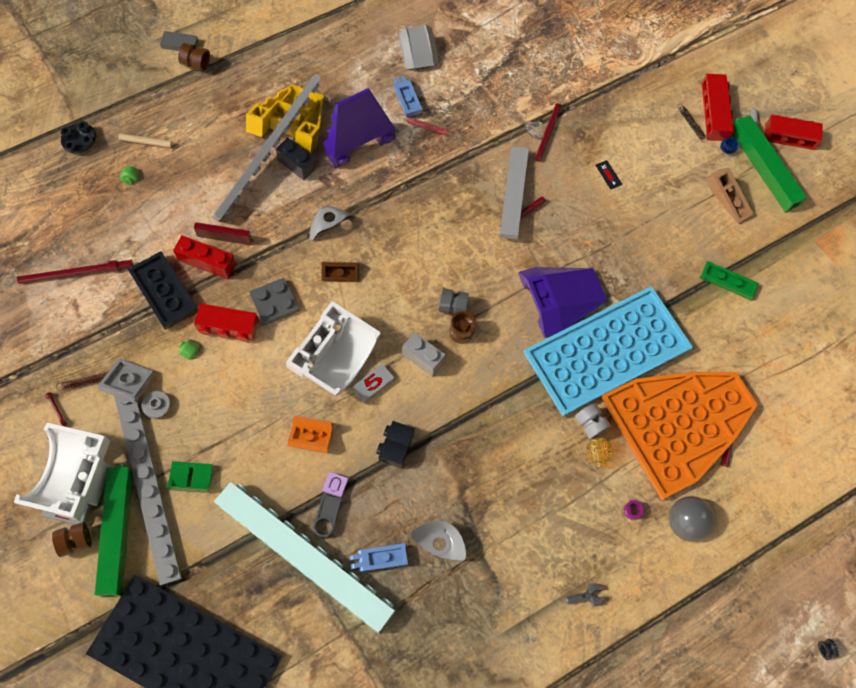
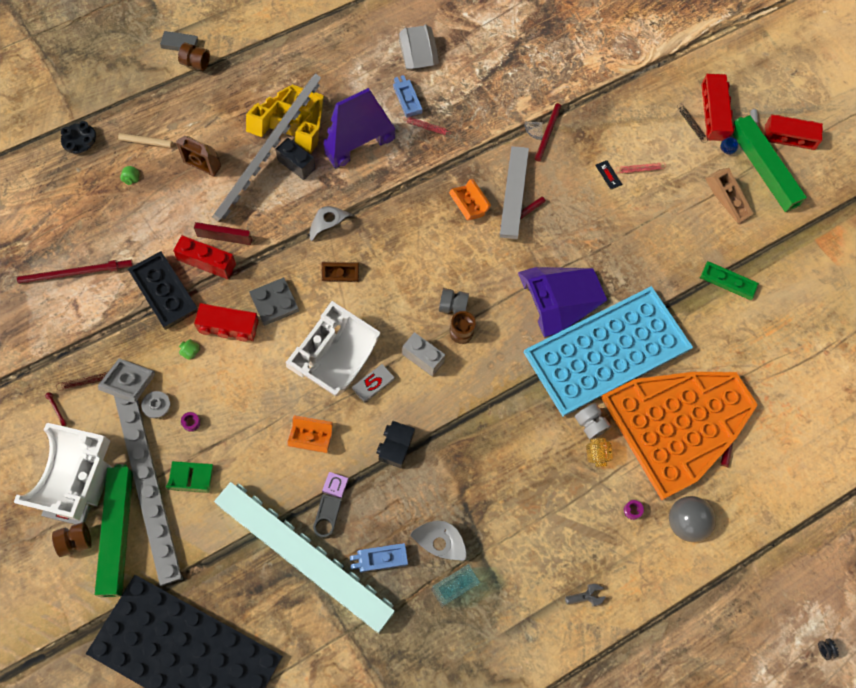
none -> reddish brown slope [176,136,221,177]
none -> magenta bush [181,412,200,432]
none -> clear light blue brick [431,564,480,608]
none -> orange bracket [449,179,491,221]
none -> coral piece [616,163,666,173]

